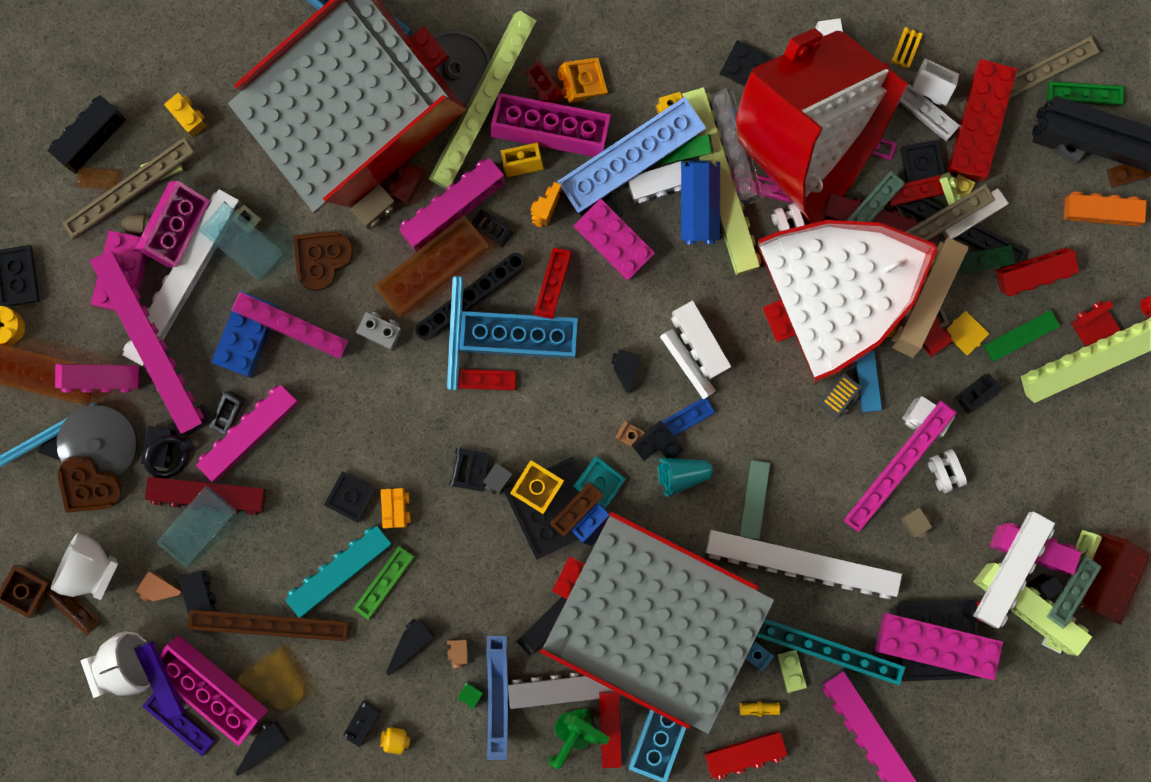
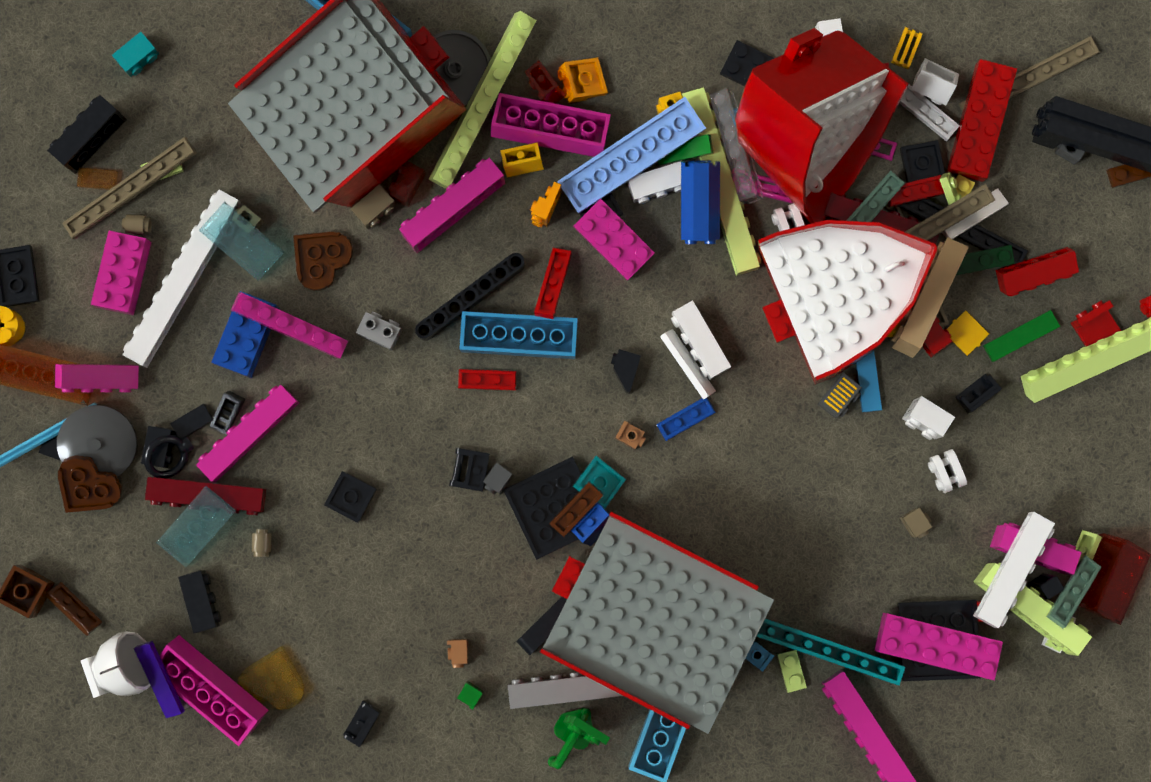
white plate [51,533,118,600] -> none
dark pink brick [89,250,204,434] -> none
dark pink brick [135,181,210,267] -> none
nougat slope [136,571,183,603] -> none
dark purple tile [142,693,216,756] -> none
yellow brick [164,92,207,138] -> none
reddish brown plate [187,609,348,641] -> none
black slope [236,721,290,776] -> none
teal brick [285,525,393,618] -> none
bright green tile [353,545,415,620] -> none
clear orange brick [374,215,489,319] -> none
yellow head [380,727,410,754] -> none
light orange brick [381,488,411,529] -> none
black slope [386,619,435,676] -> none
medium azure axle [447,276,464,390] -> none
black slope [470,209,513,248] -> none
medium blue arch [487,636,508,760] -> none
yellow brick [510,460,564,514] -> none
red tile [599,691,622,768] -> none
black plate [631,421,684,461] -> none
teal cone [658,458,713,497] -> none
red brick [704,731,788,780] -> none
white brick [705,530,902,600] -> none
sand green tile [740,460,770,539] -> none
yellow pin [740,701,780,717] -> none
dark pink tile [843,400,957,532] -> none
green tile [1047,81,1124,106] -> none
orange brick [1064,192,1146,226] -> none
none -> teal brick [112,32,160,77]
none -> dark tan brick [251,529,272,557]

